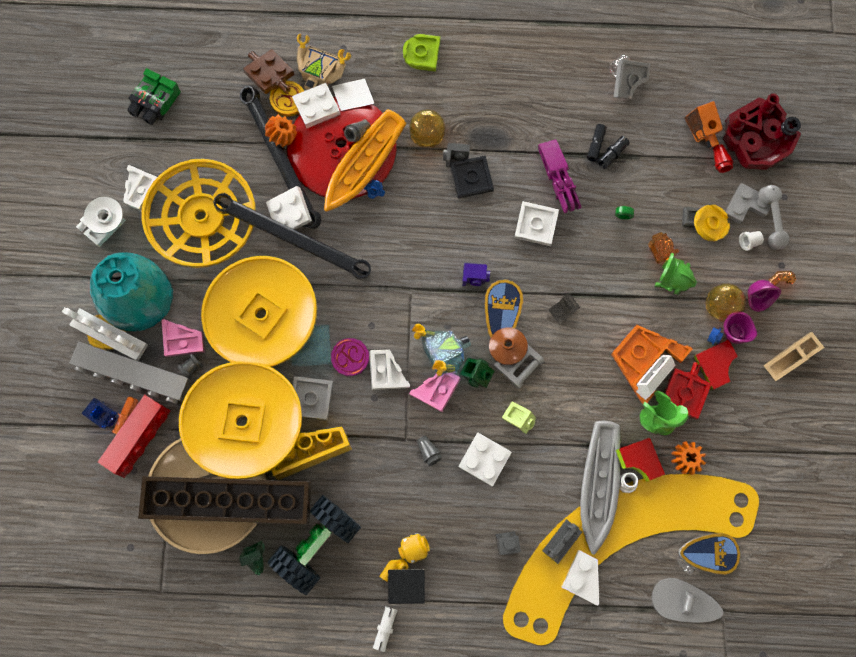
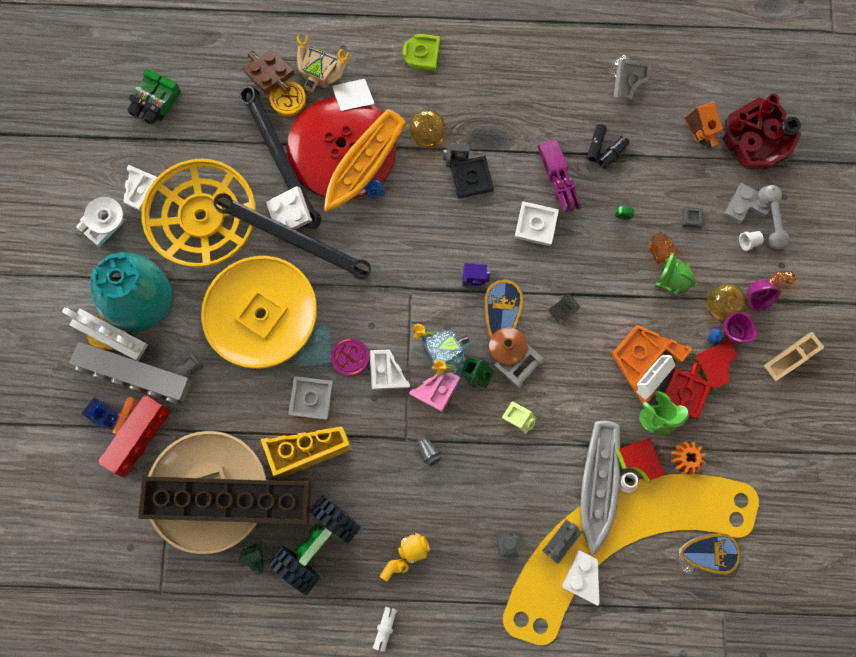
bright pink wing [162,319,205,357] -> none
yellow dish [179,361,302,479] -> none
orange gear [264,114,297,147] -> none
white plate [292,83,340,128] -> none
dark grey cone [344,119,370,142] -> none
black sticker [388,569,425,604] -> none
white plate [458,432,512,487] -> none
light grey shield [652,578,723,623] -> none
yellow tile [694,205,730,242] -> none
red cone [713,144,734,173] -> none

